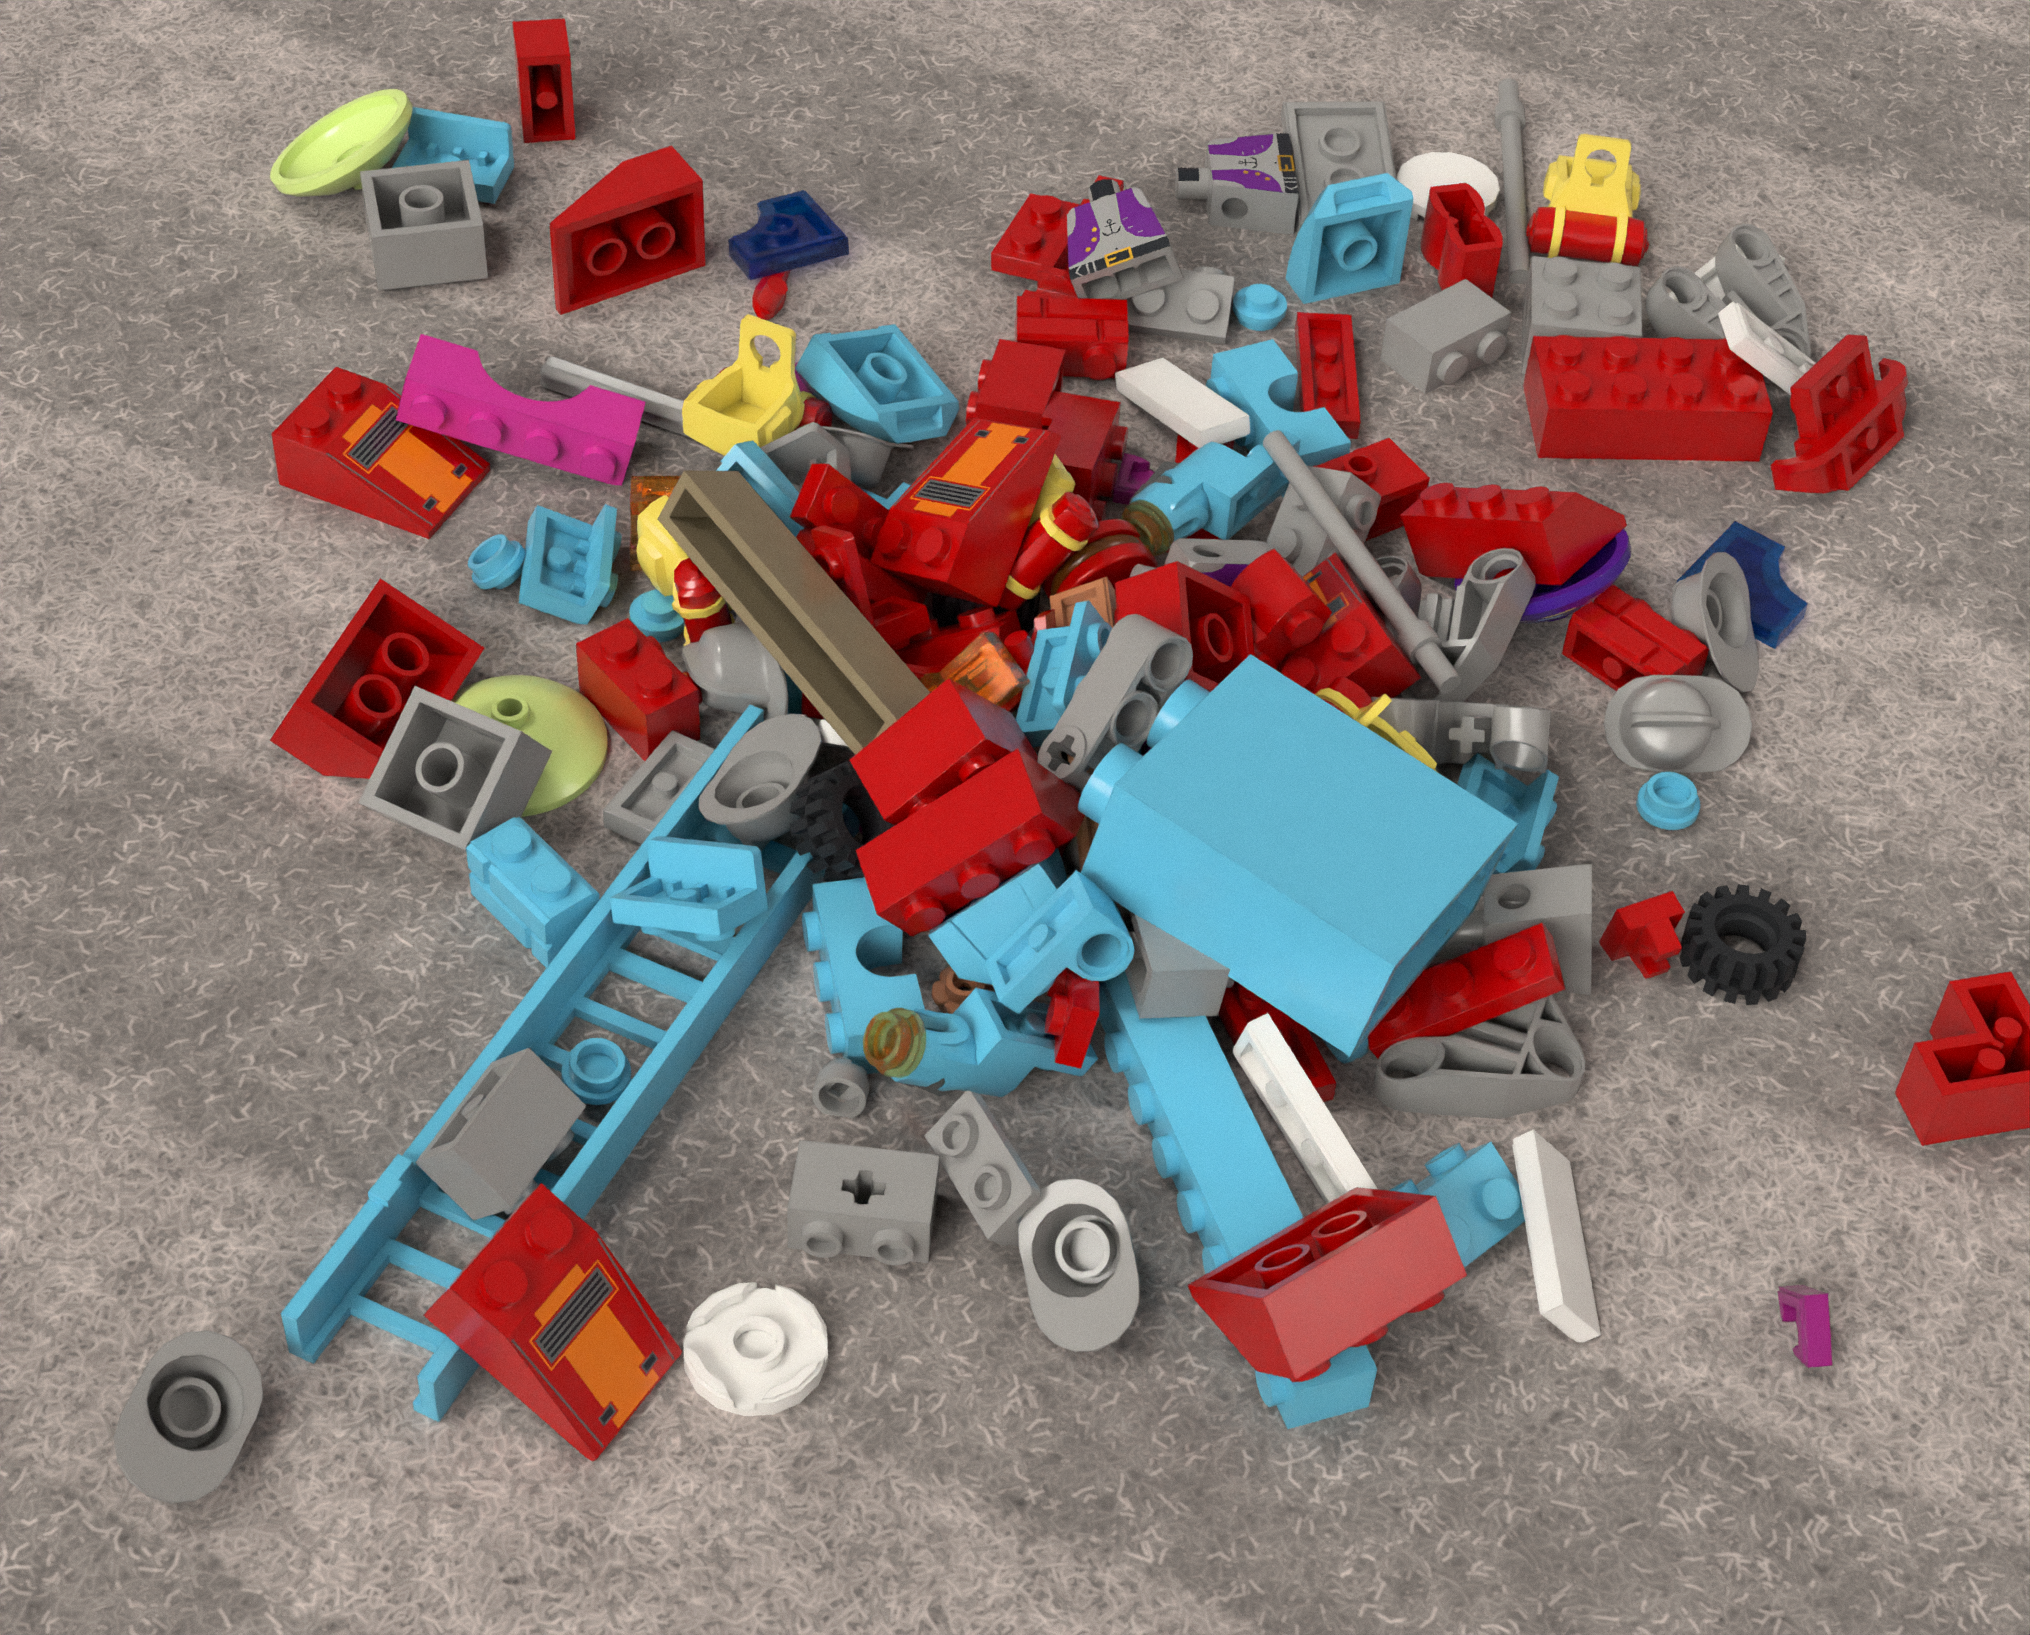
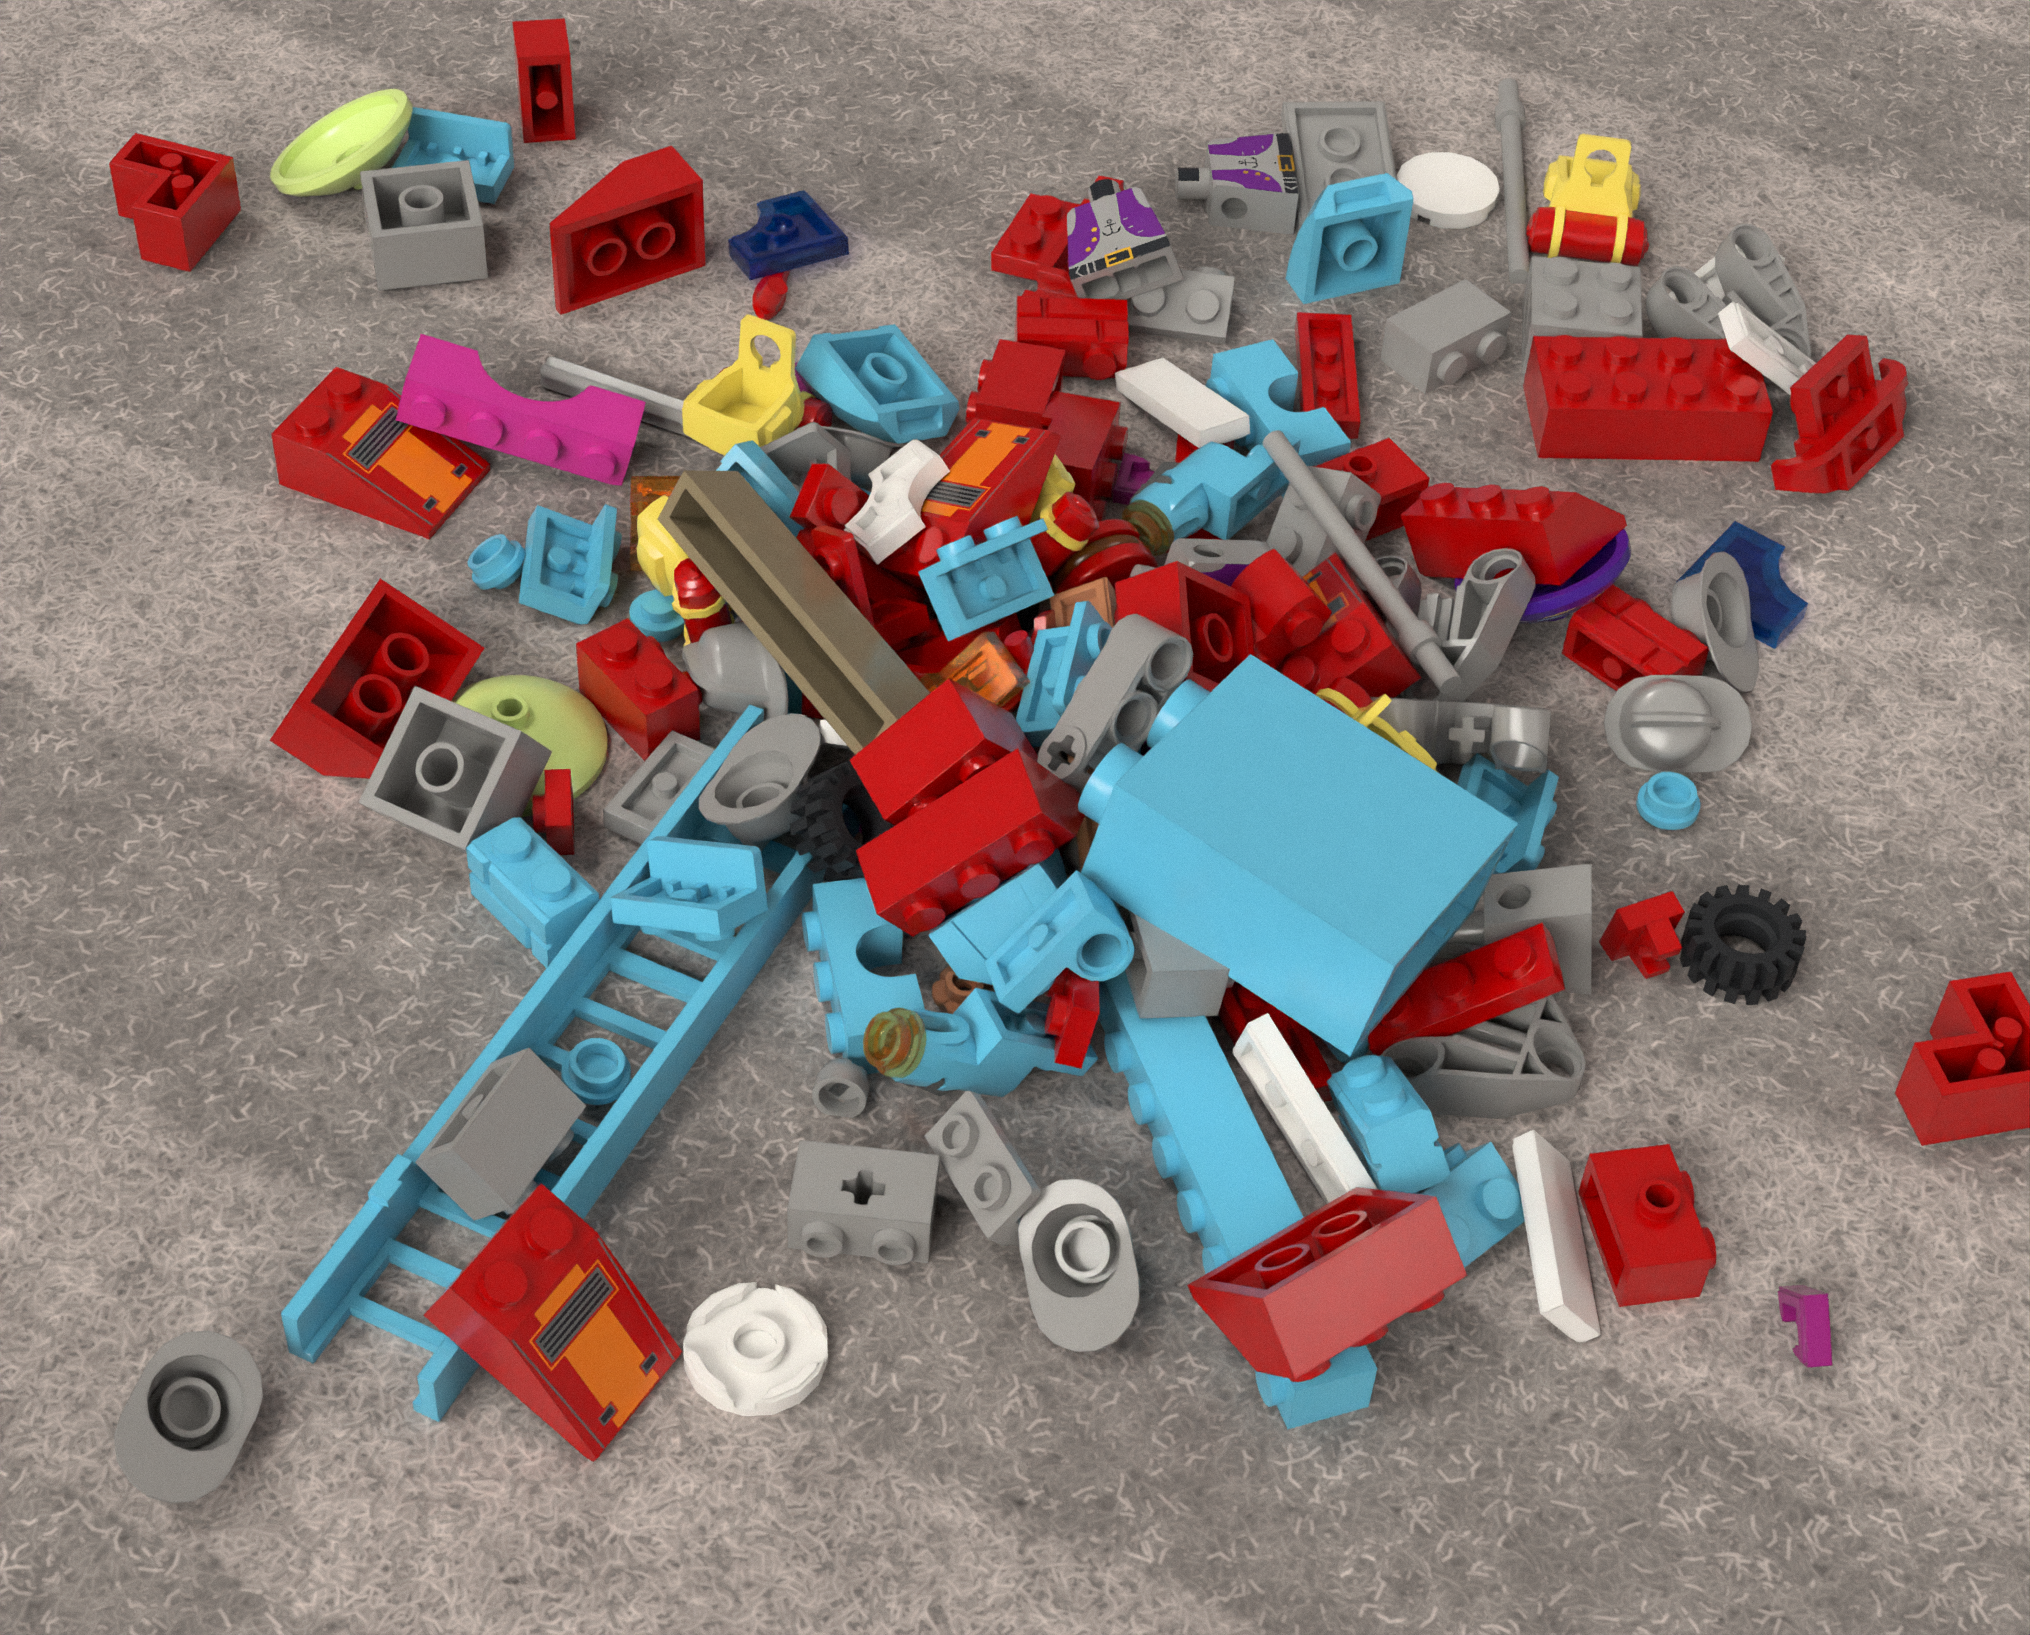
medium azure plate [1232,284,1287,331] -> none
red brick [1420,183,1503,298] -> none
none -> red brick [109,133,241,272]
none -> red plate [532,769,575,855]
none -> white tile [844,439,950,565]
none -> medium azure bracket [918,516,1054,641]
none -> medium azure brick [1326,1055,1451,1193]
none -> red brick [1578,1144,1717,1307]

